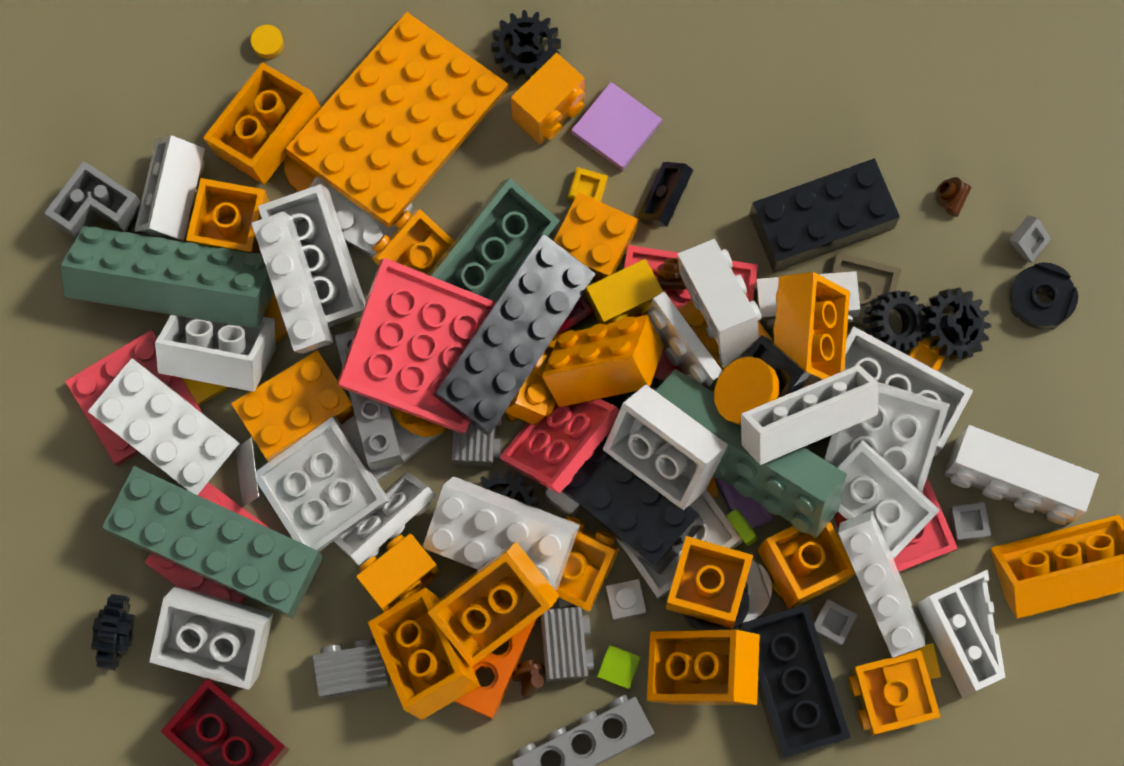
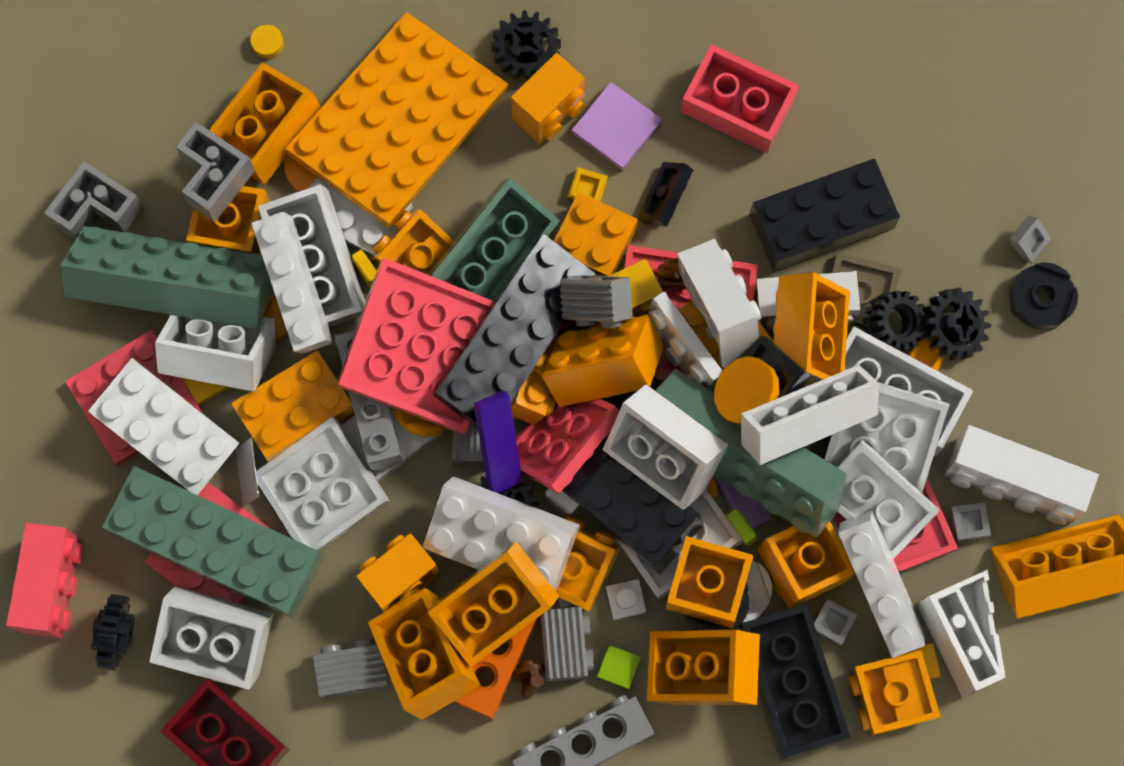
white brick [134,135,205,242] -> none
white plate [334,472,436,565] -> none
reddish brown plate [936,177,972,217] -> none
none -> coral brick [6,523,84,639]
none -> light grey brick [176,121,255,223]
none -> yellow tile [352,249,377,289]
none -> dark purple tile [474,391,523,493]
none -> light grey brick [559,275,633,328]
none -> coral brick [681,44,800,154]

